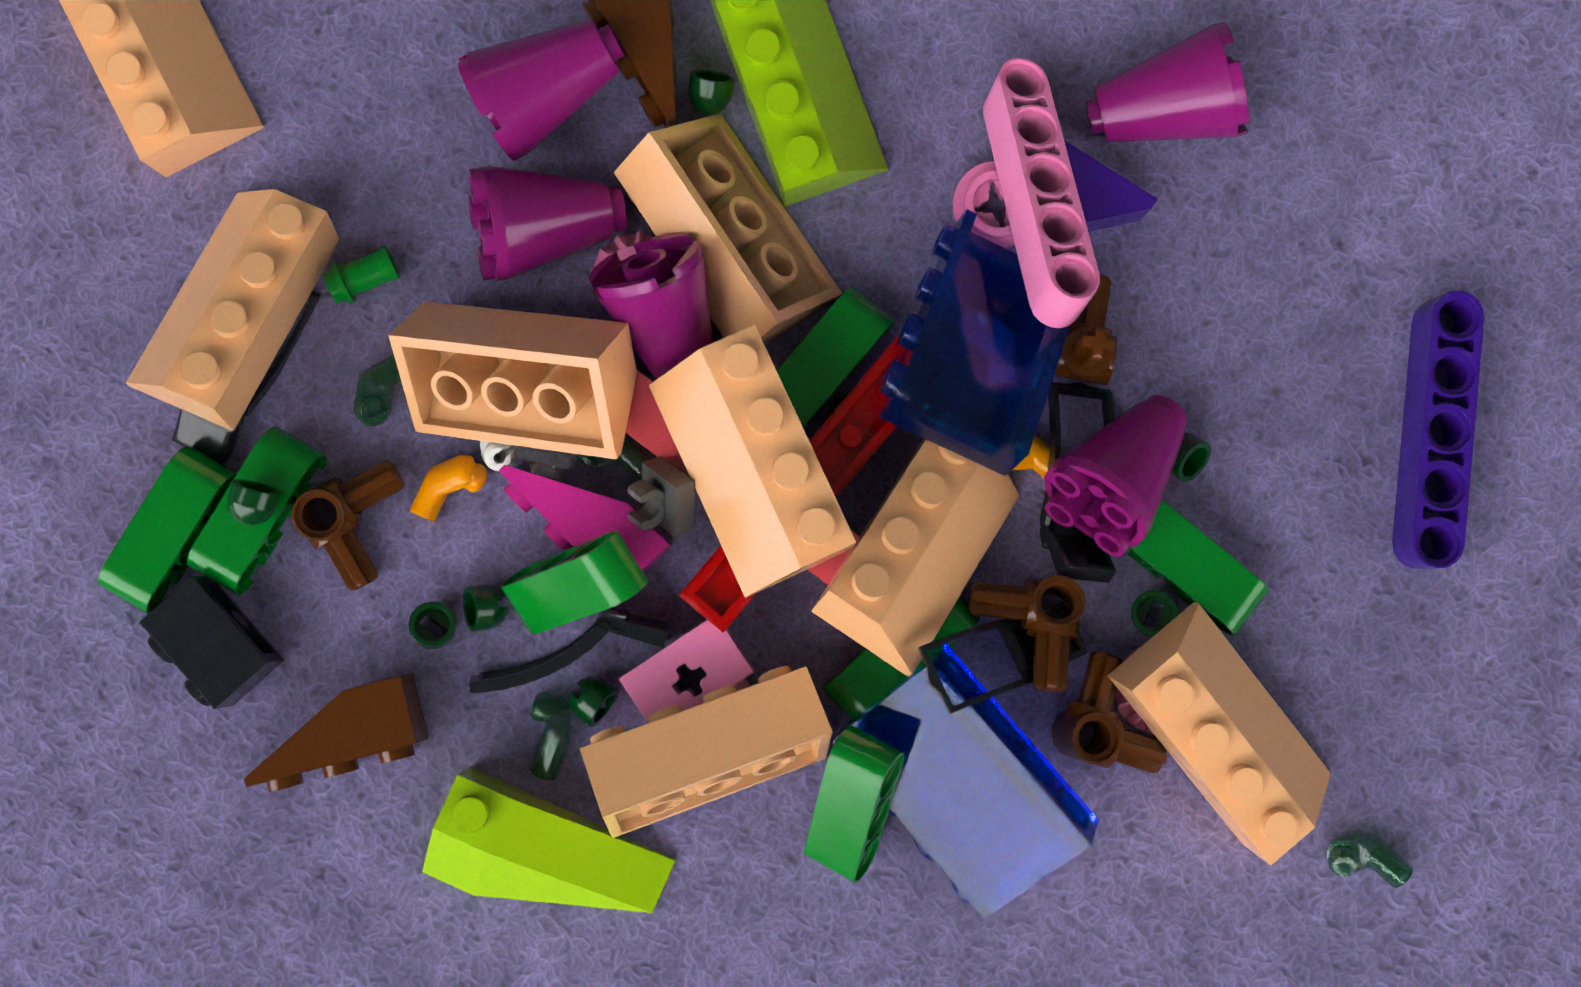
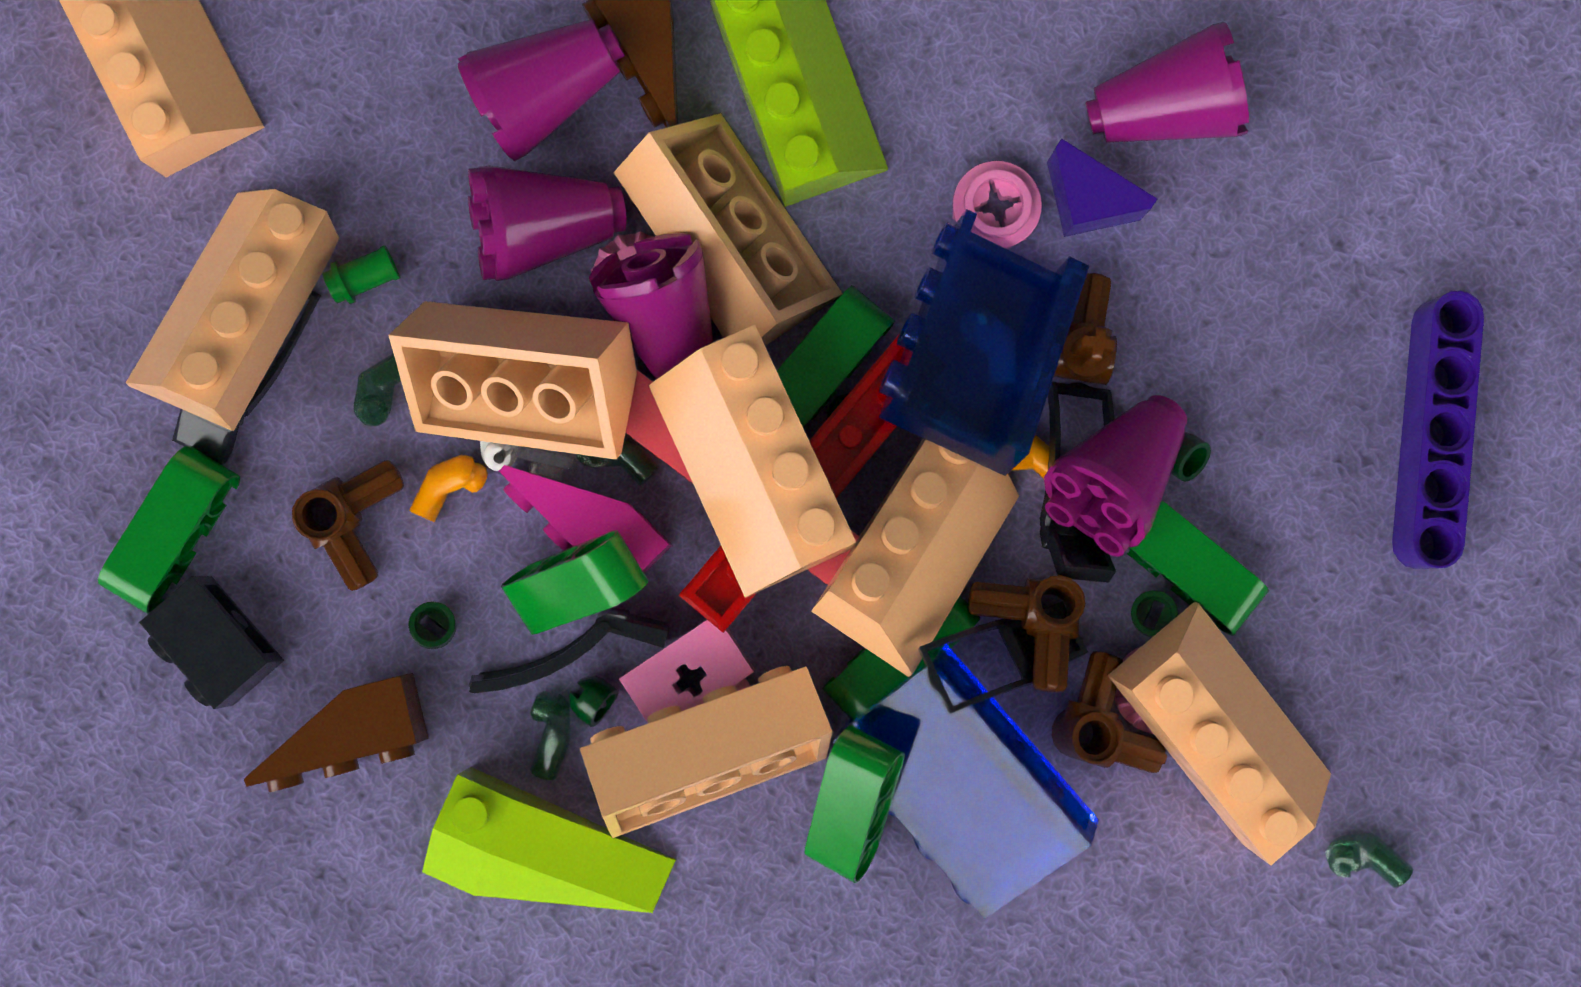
green beam [187,426,327,596] -> none
dark green hinge [228,479,280,525] -> none
dark green hinge [463,585,508,632] -> none
dark grey tile [628,456,695,537] -> none
dark green hinge [688,70,734,115] -> none
bright pink beam [983,58,1100,328] -> none

